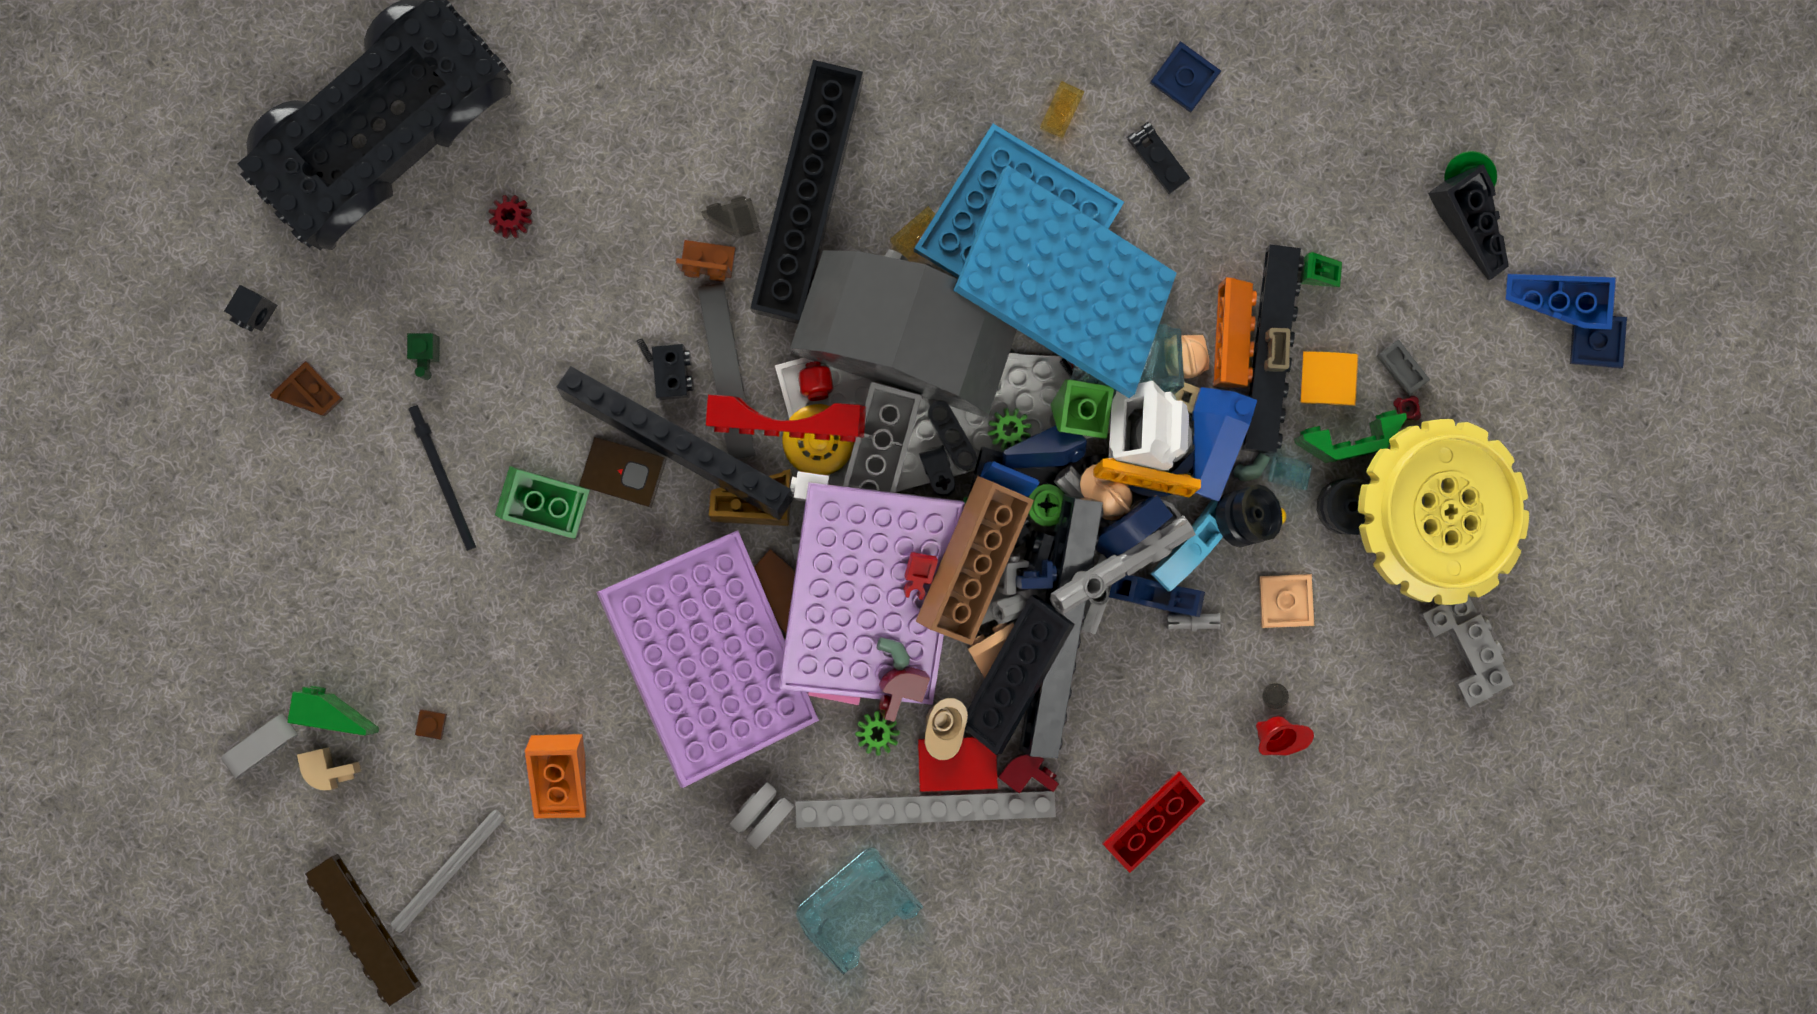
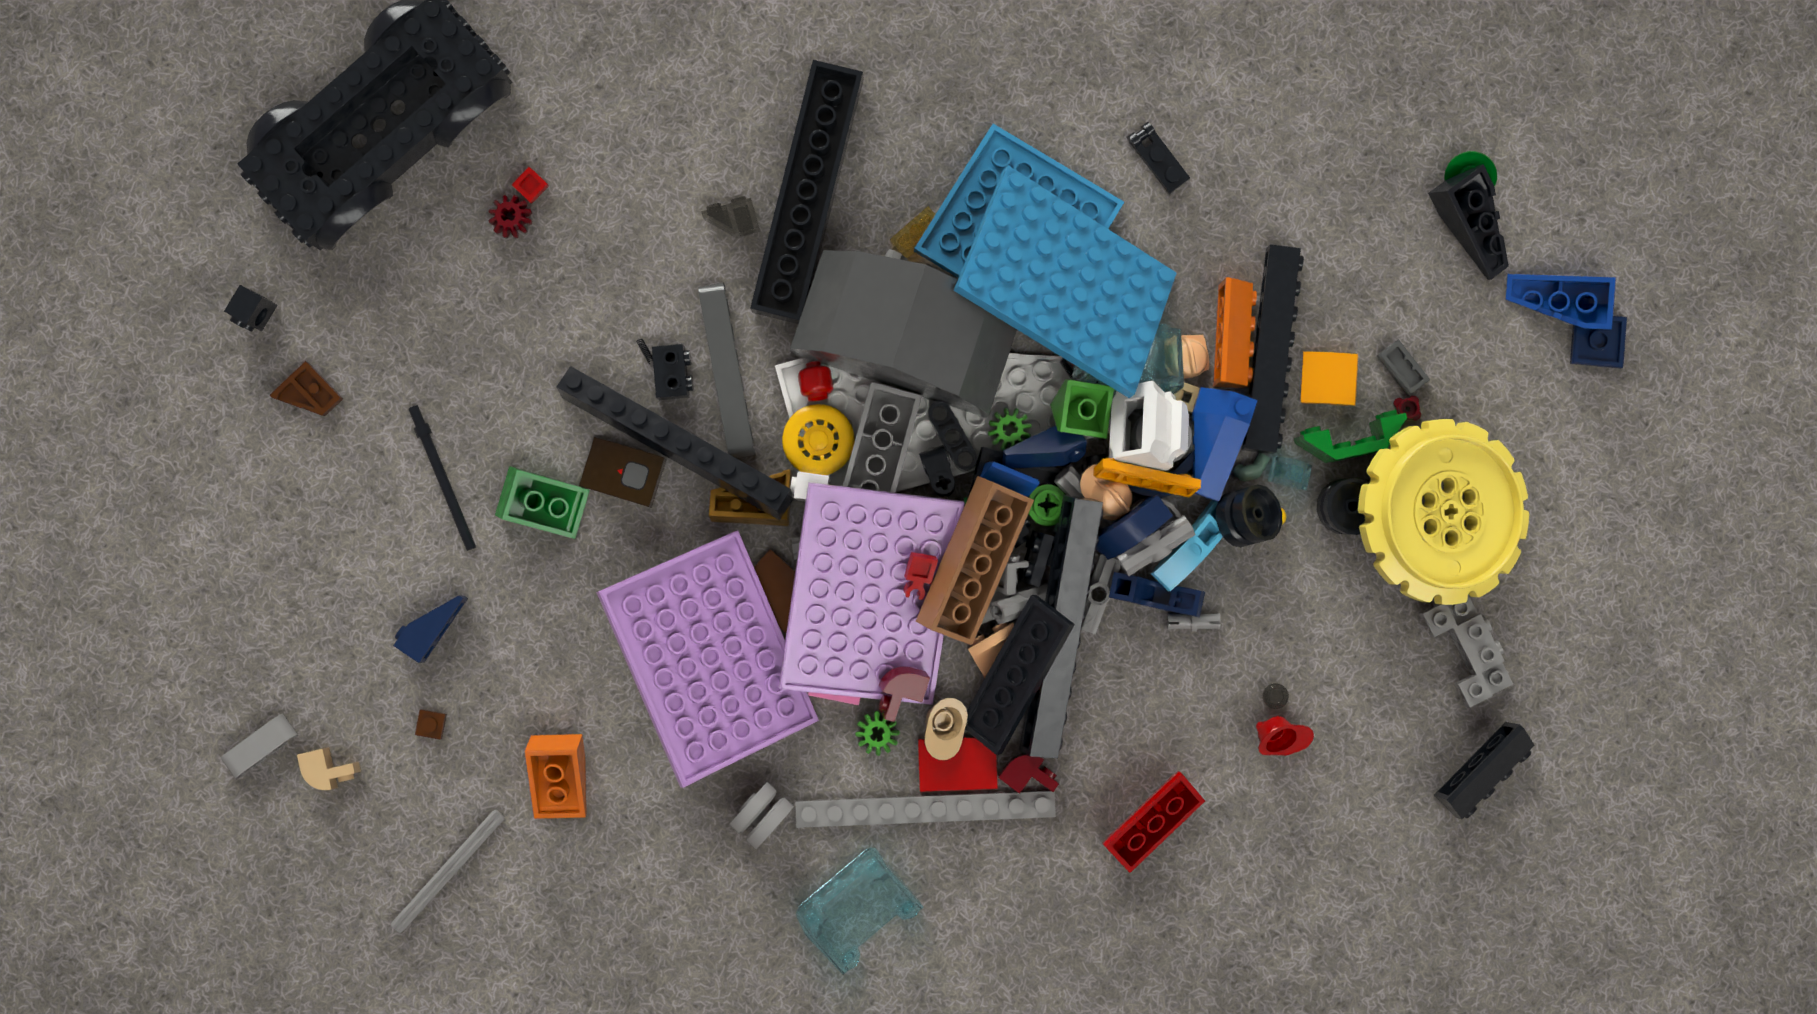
green slope [287,686,379,736] -> none
dark brown brick [305,854,422,1007] -> none
dark green brick [407,333,440,380] -> none
dark orange bracket [676,240,736,282] -> none
red arch [706,394,866,442] -> none
sand green arm [877,637,910,670] -> none
dark blue bracket [1016,560,1057,589] -> none
clear yellow plate [1040,81,1084,139] -> none
light grey piece [1050,555,1127,614] -> none
dark blue tile [1150,41,1221,113] -> none
light nougat tile [1259,574,1314,628] -> none
dark tan piece [1264,328,1290,372] -> none
green slope [1300,252,1342,287] -> none
none -> dark blue slope [393,595,468,663]
none -> red plate [512,167,549,204]
none -> black slope [1434,722,1535,820]

